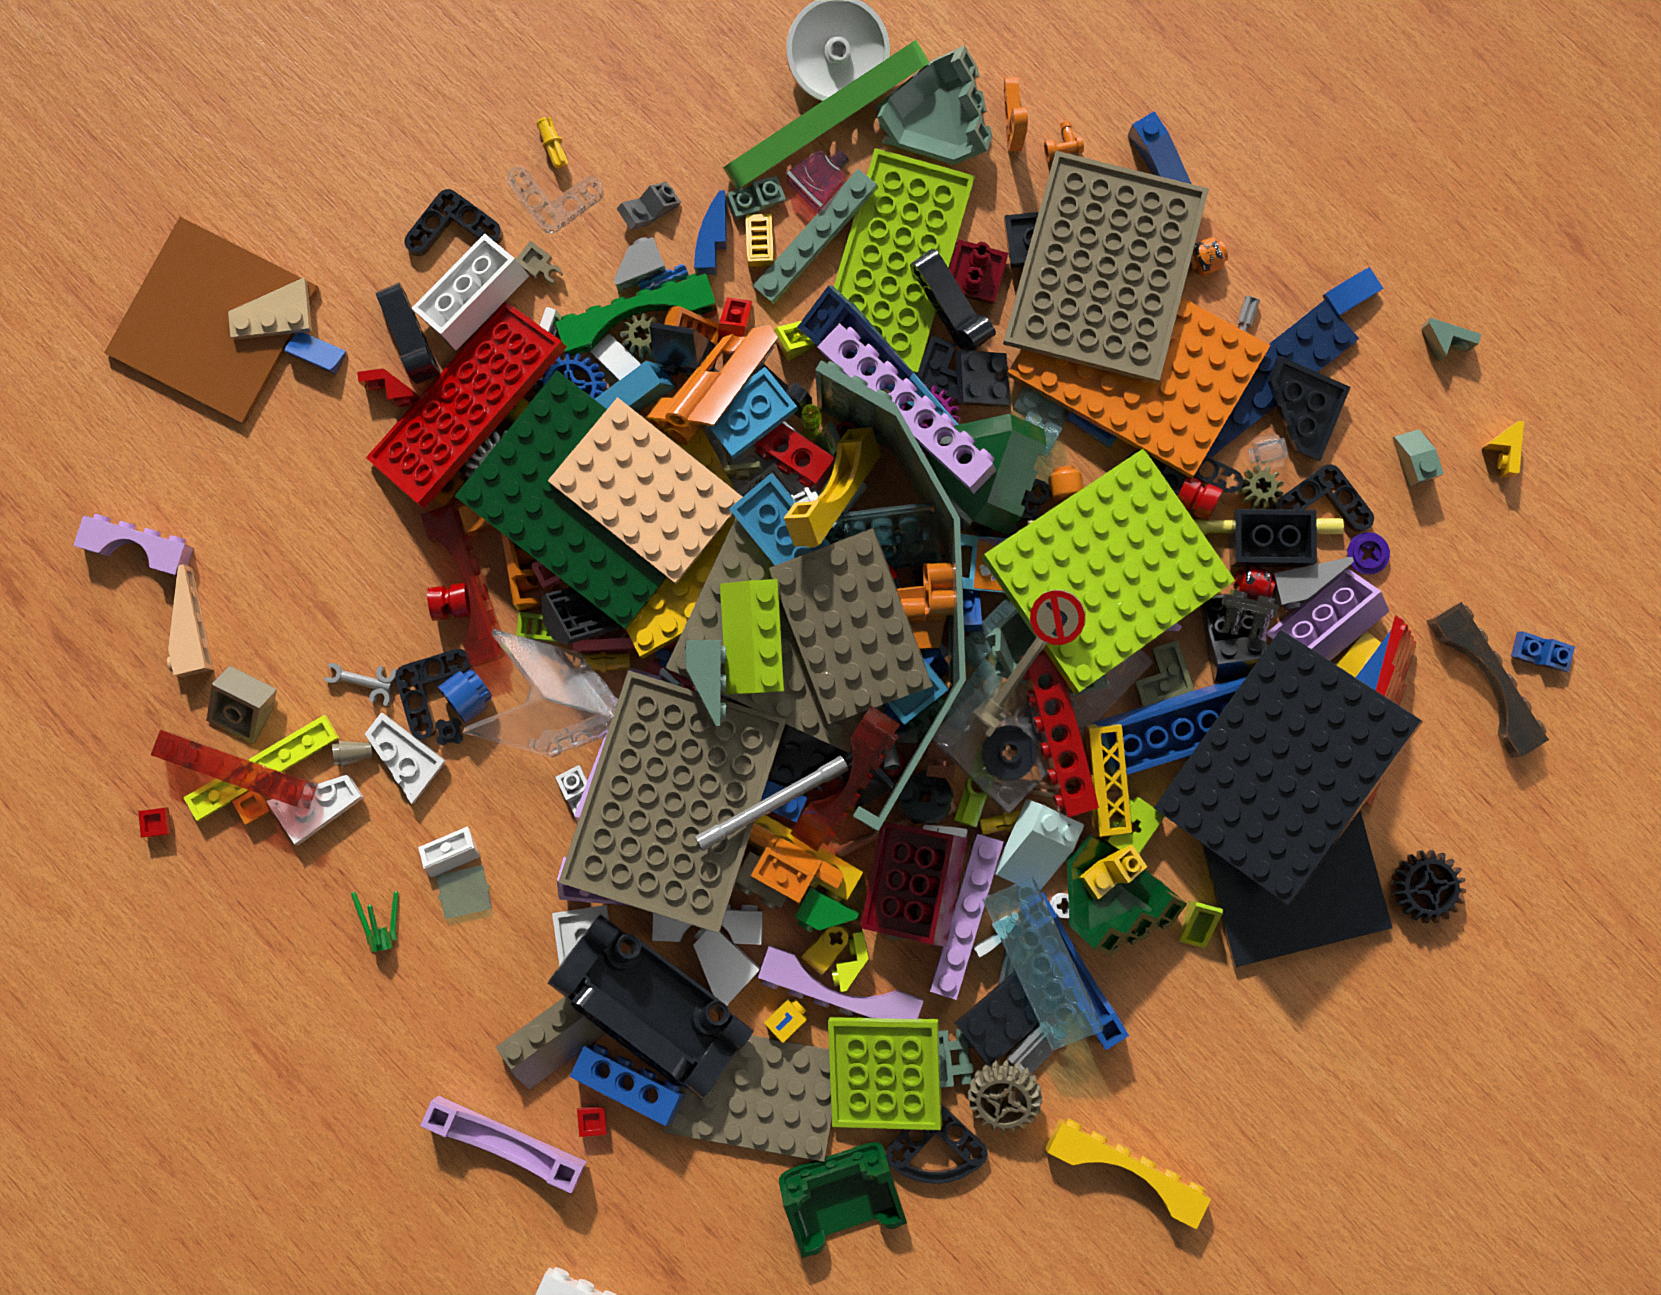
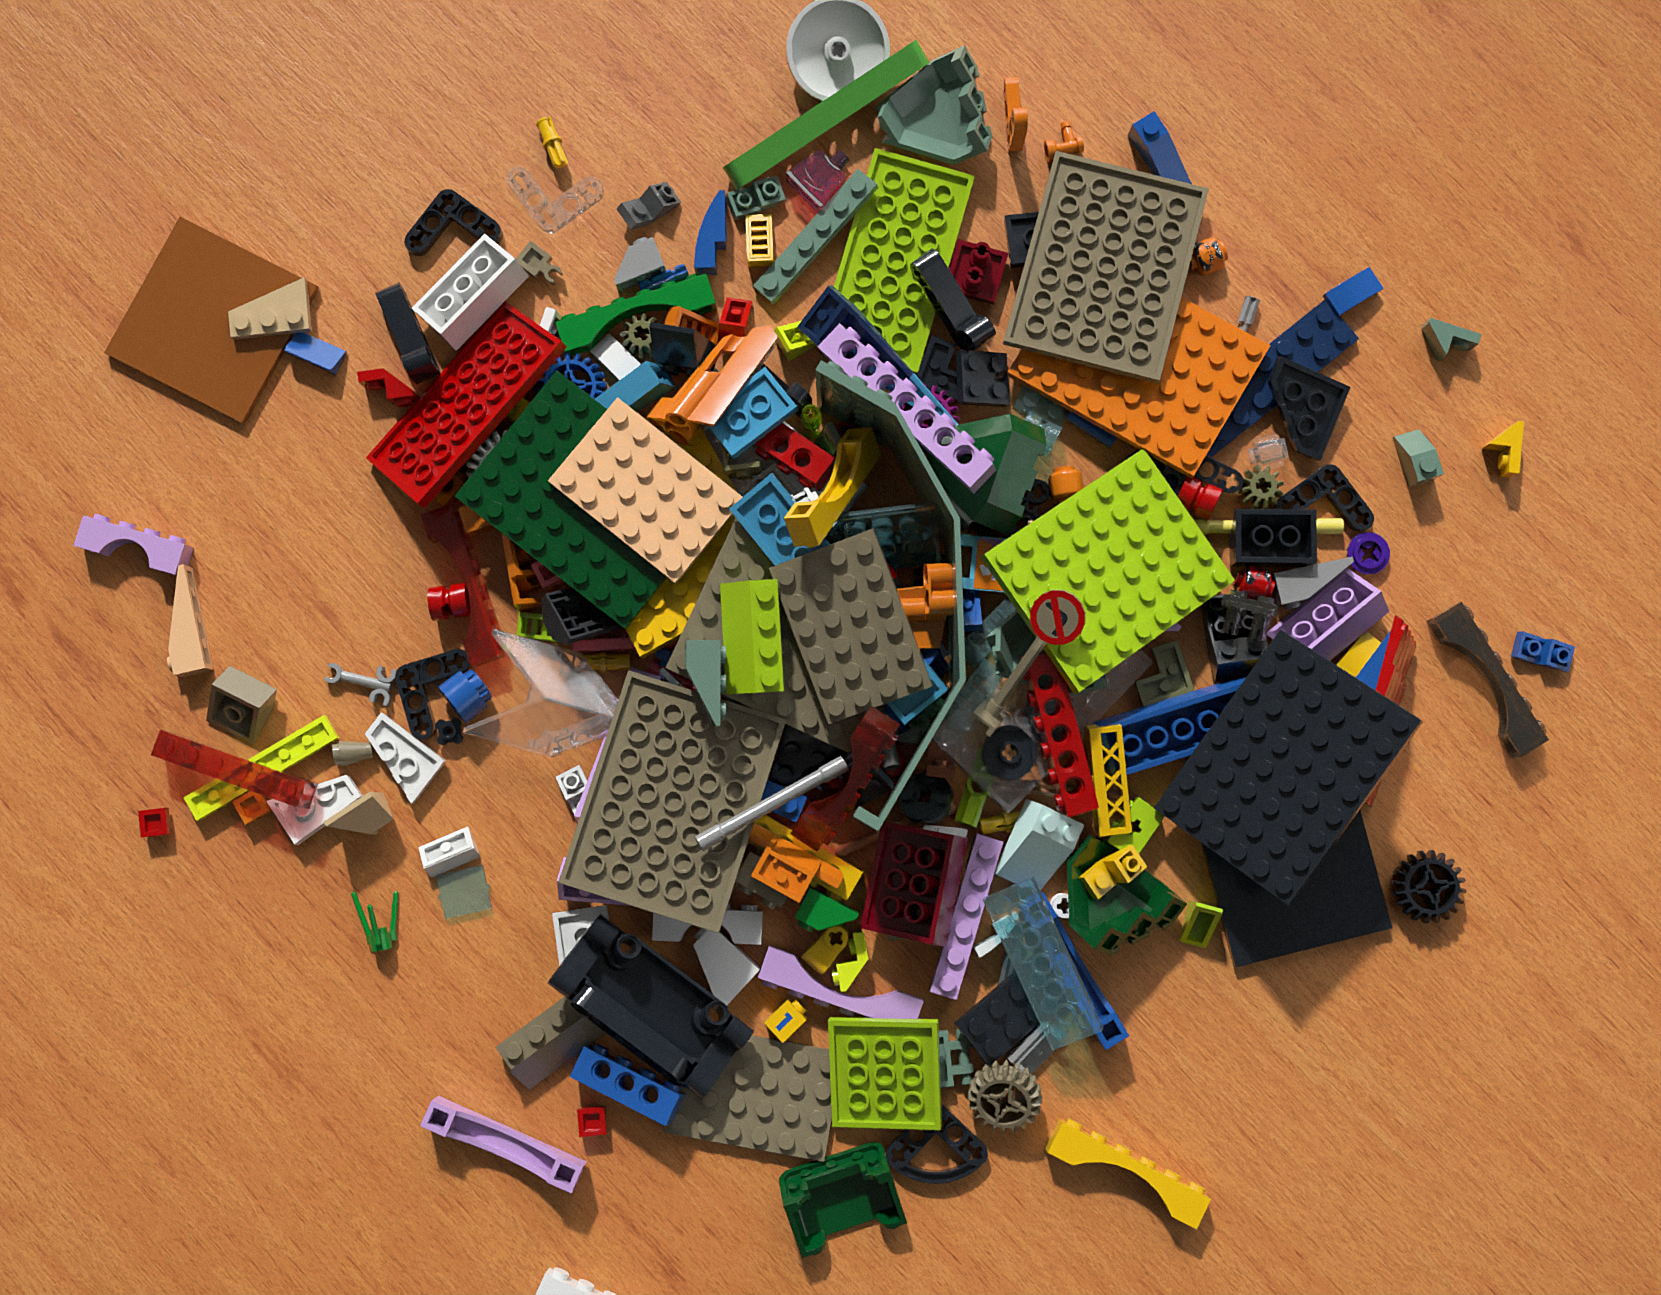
none -> tan slope [324,792,393,834]

